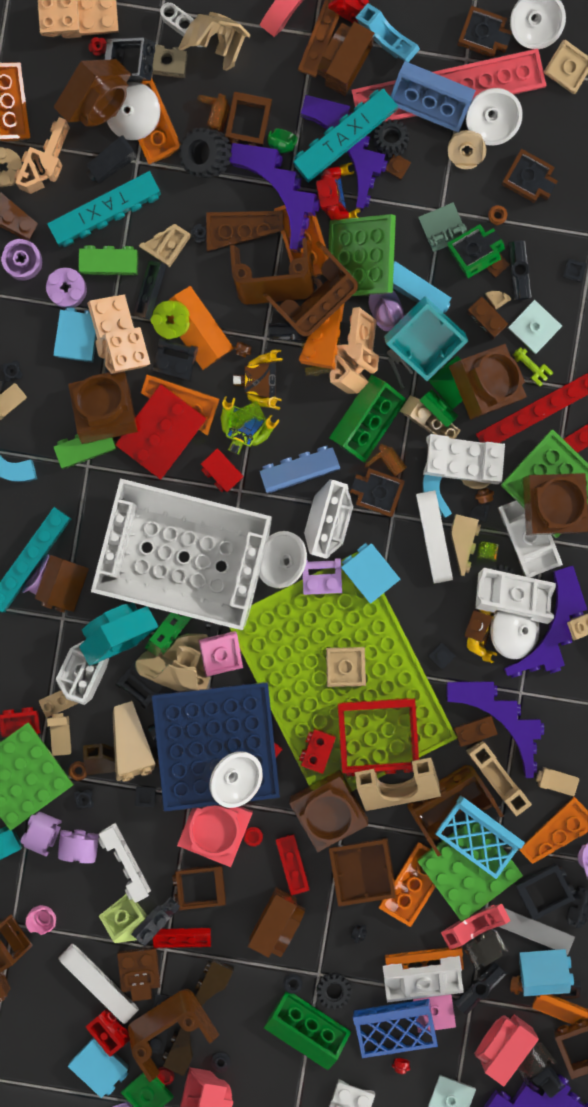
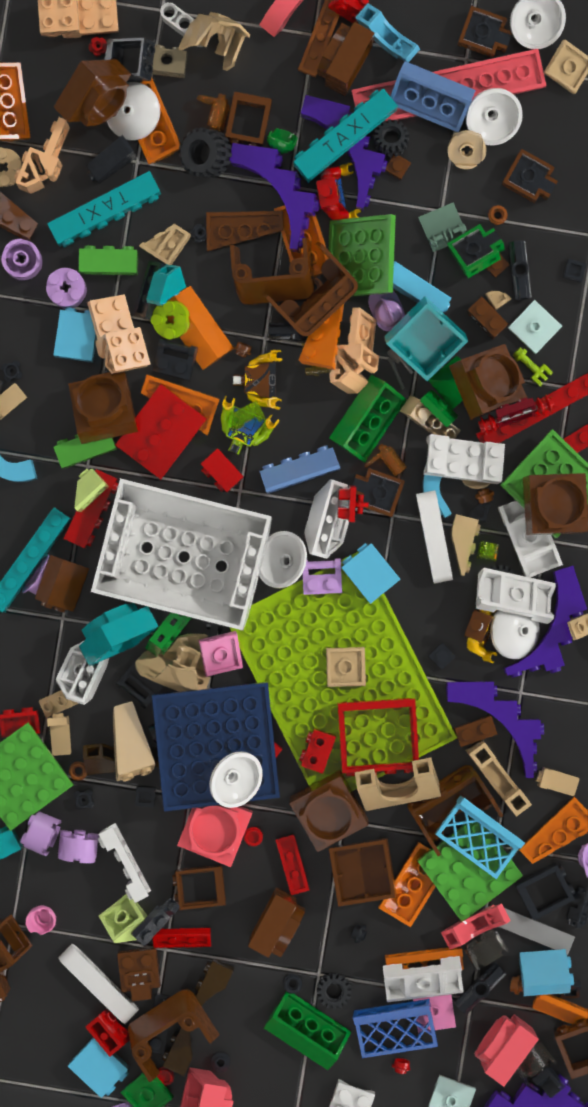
none -> red brick [64,469,119,549]
none -> yellowish green slope [74,469,109,512]
none -> teal slope [146,264,186,306]
none -> red hips [337,485,369,522]
none -> plate [478,394,555,435]

